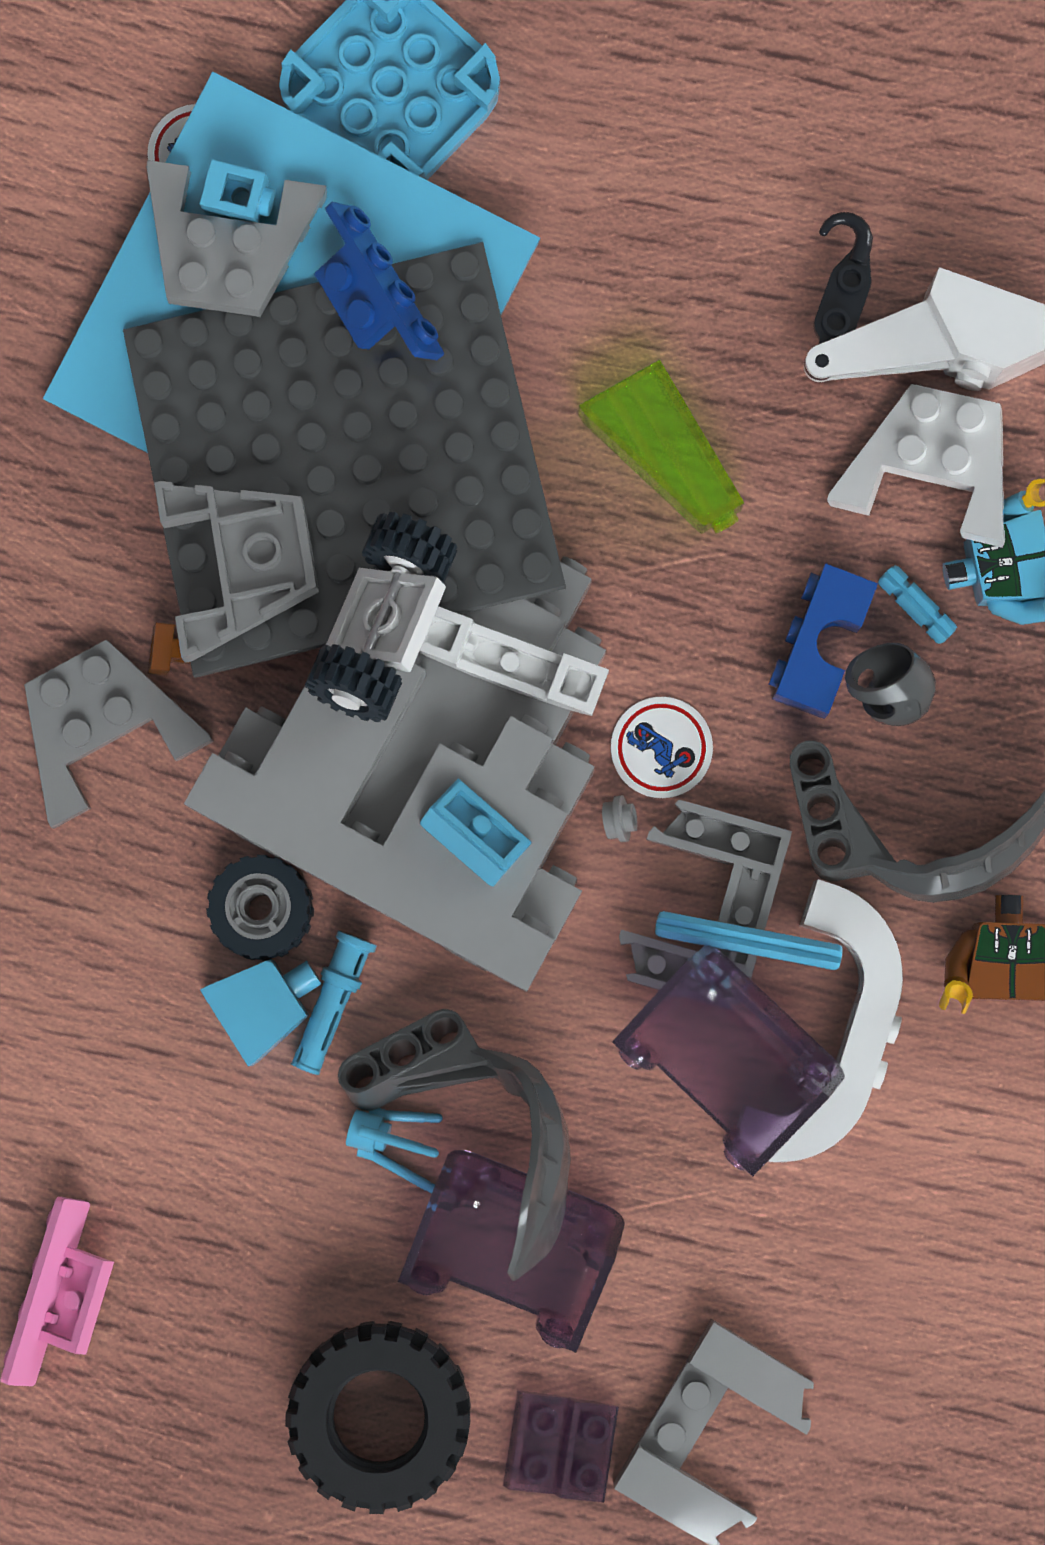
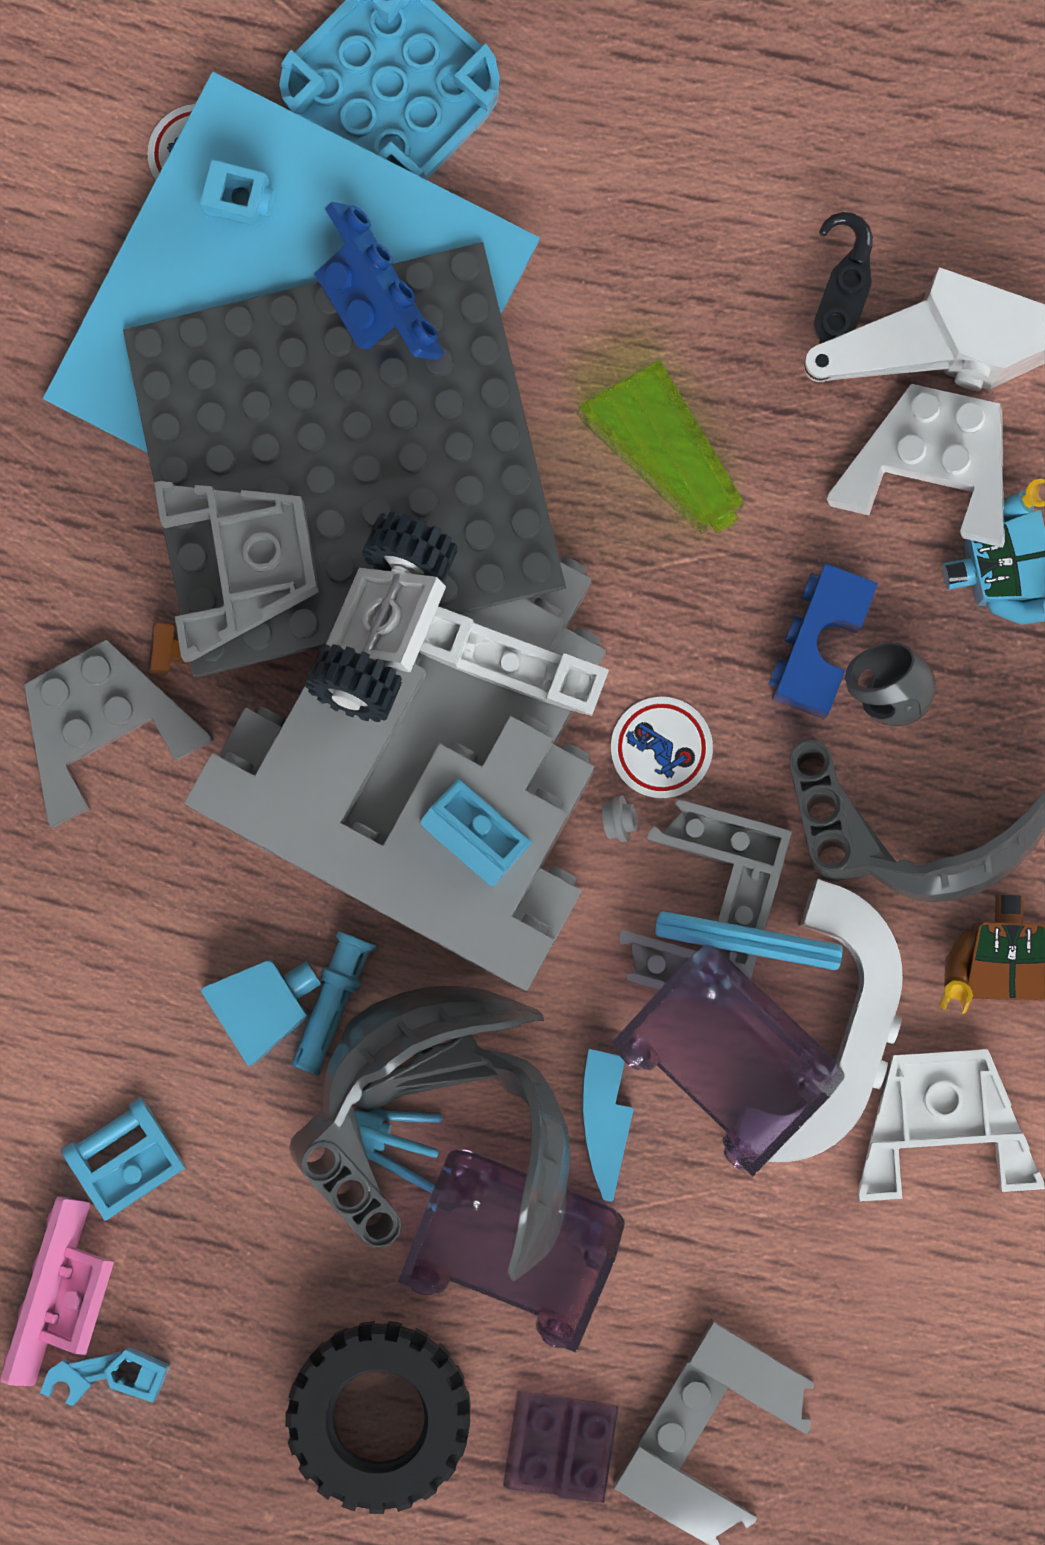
light grey wing [146,160,327,317] -> none
black wheel [206,855,314,961] -> none
medium azure axle [878,565,957,644] -> none
none -> medium azure piece [40,1346,170,1406]
none -> medium azure plate [61,1096,187,1221]
none -> dark grey piece [289,986,544,1248]
none -> medium azure slope [582,1049,634,1202]
none -> white wing [857,1049,1045,1201]

